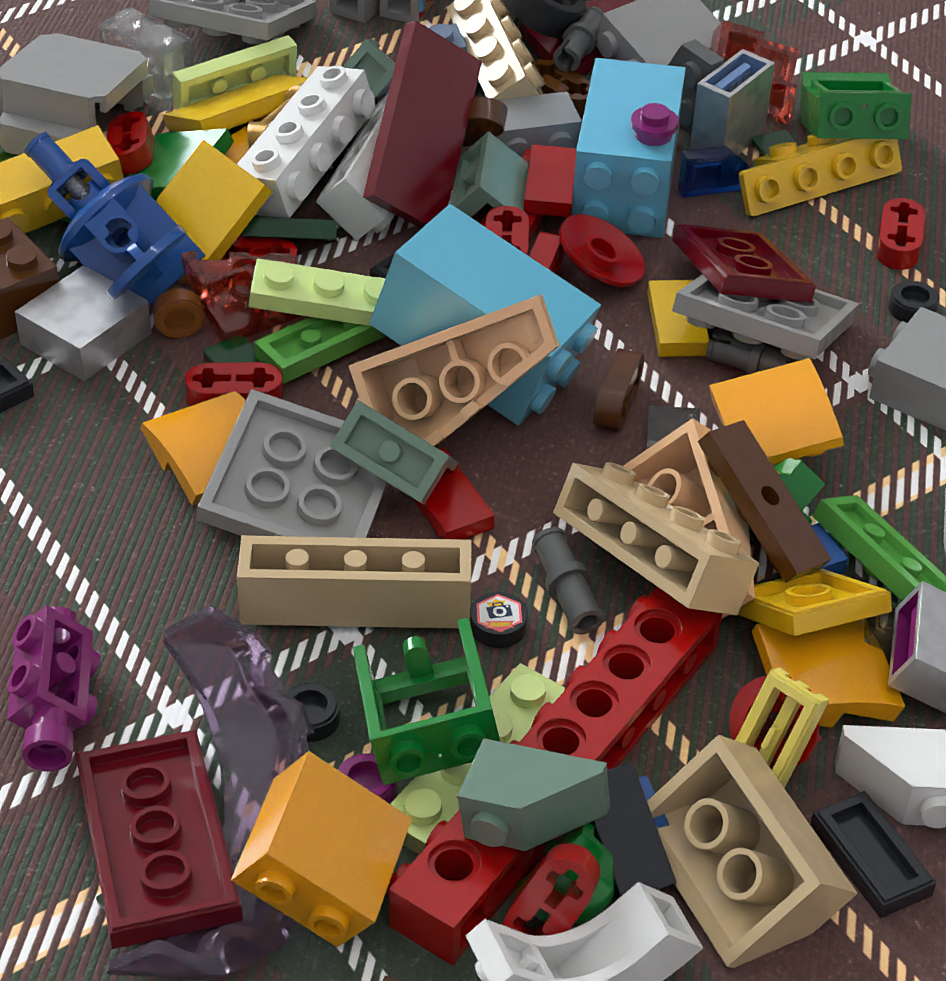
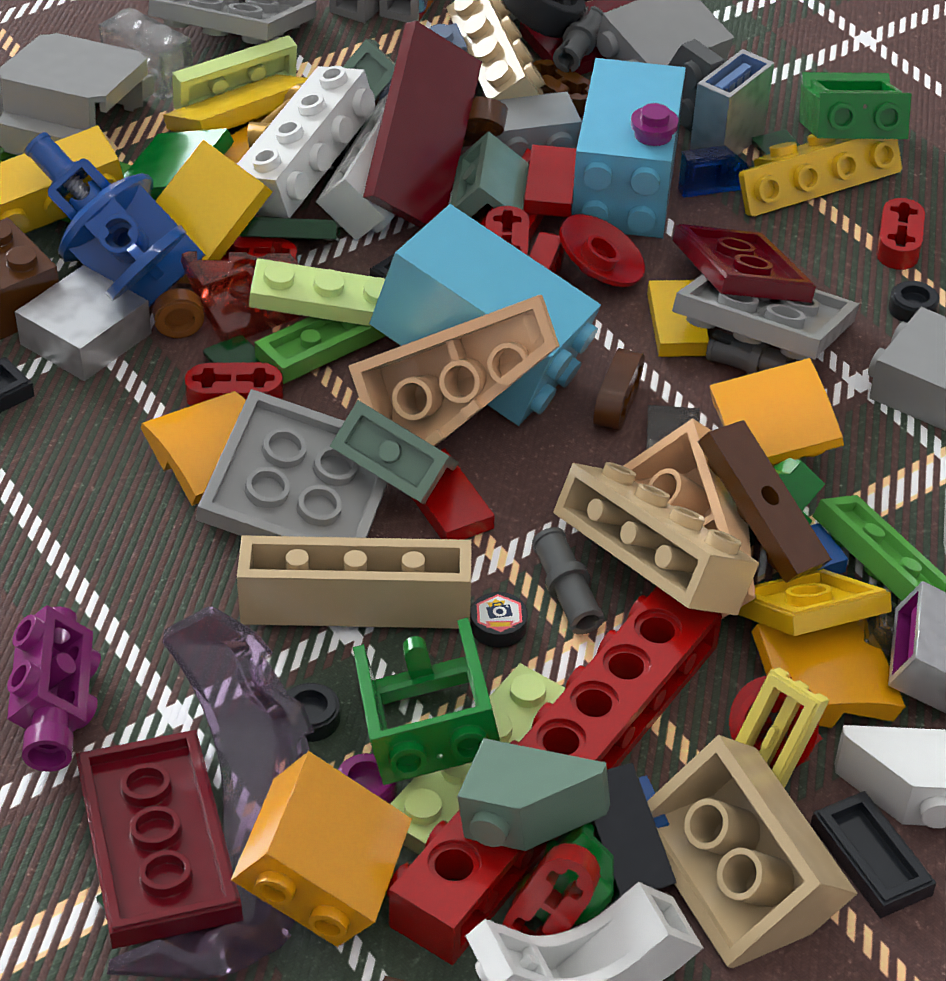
red beam [107,111,154,175] -> none
clear red slope [710,20,799,125] -> none

